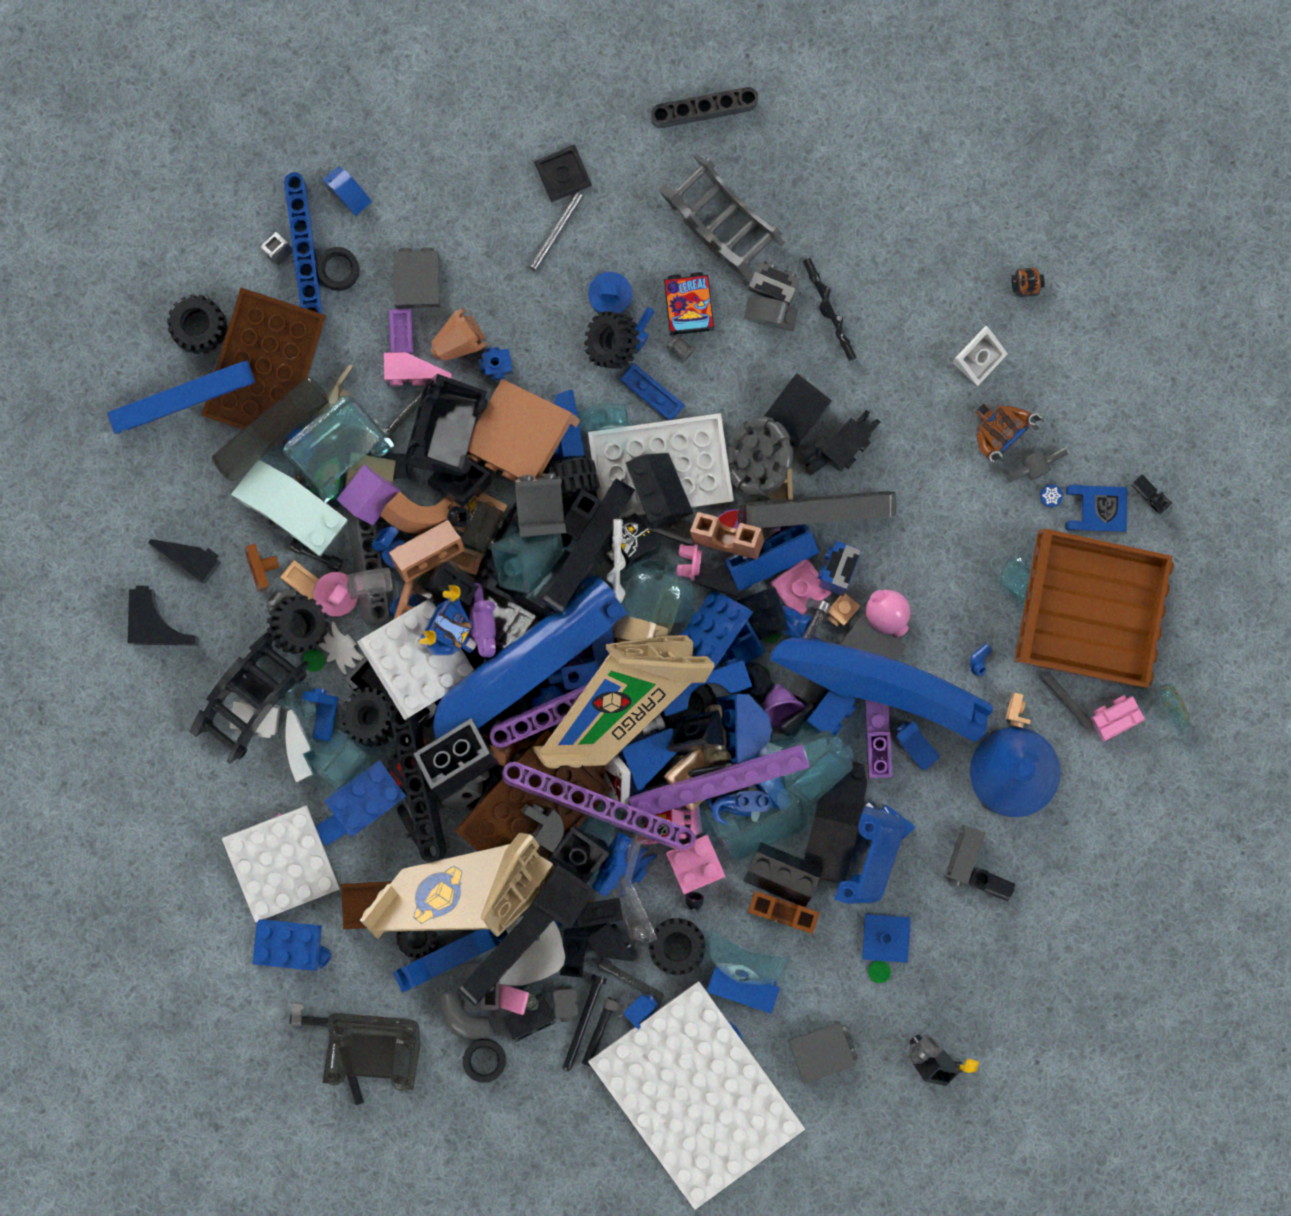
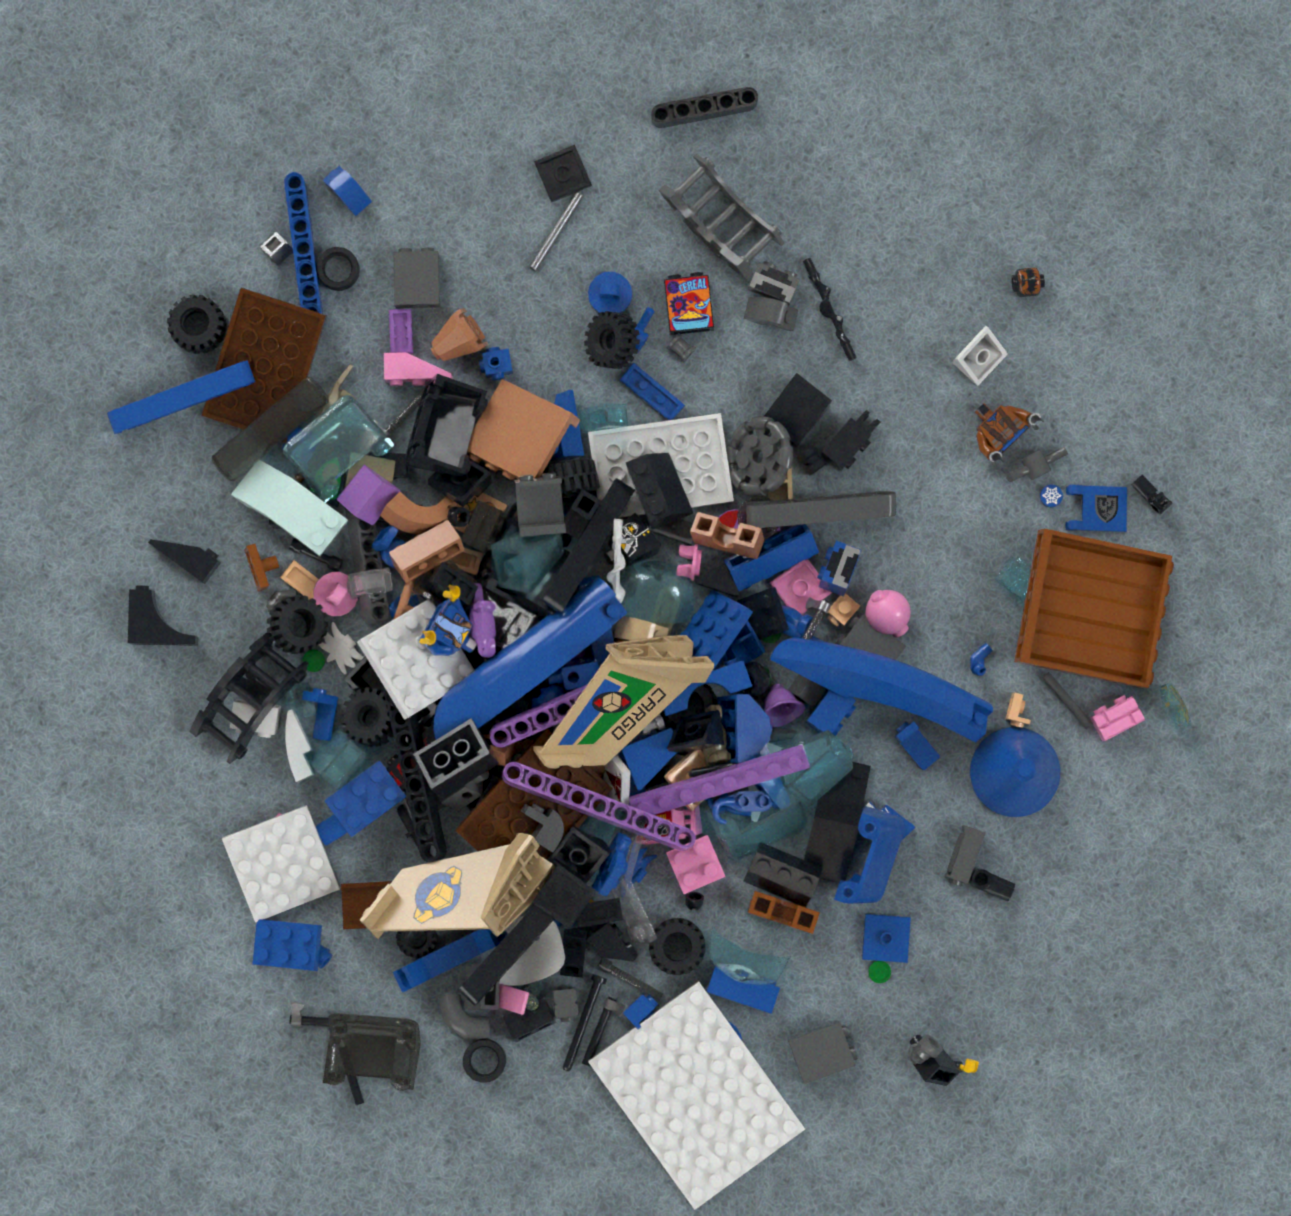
black cone [780,701,817,737] -> none
medium lavender slope [865,700,892,778] -> none

